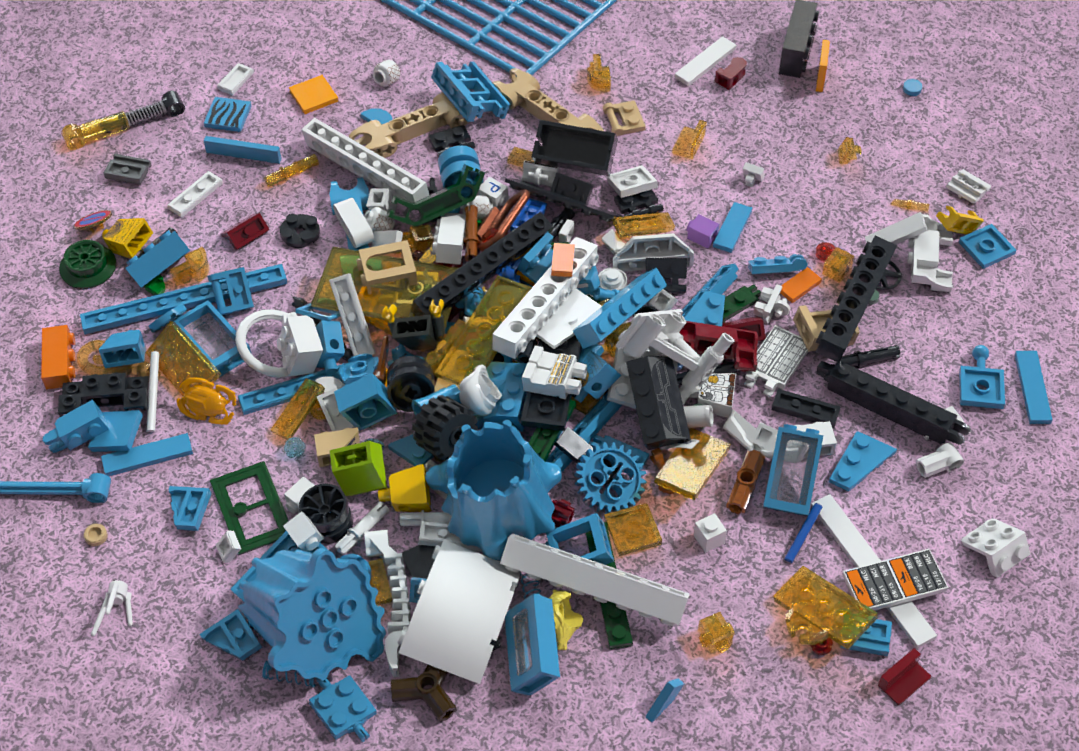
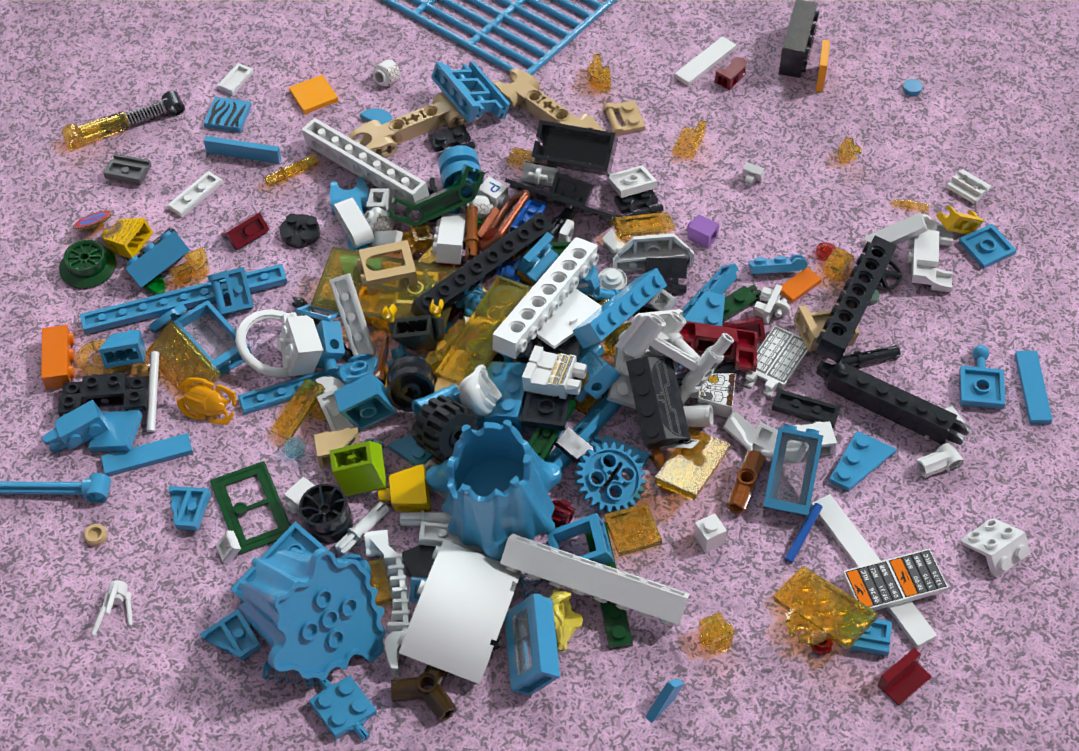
white brick [283,511,324,552] -> none
tile [551,243,575,277] -> none
dark azure tile [713,202,753,253] -> none

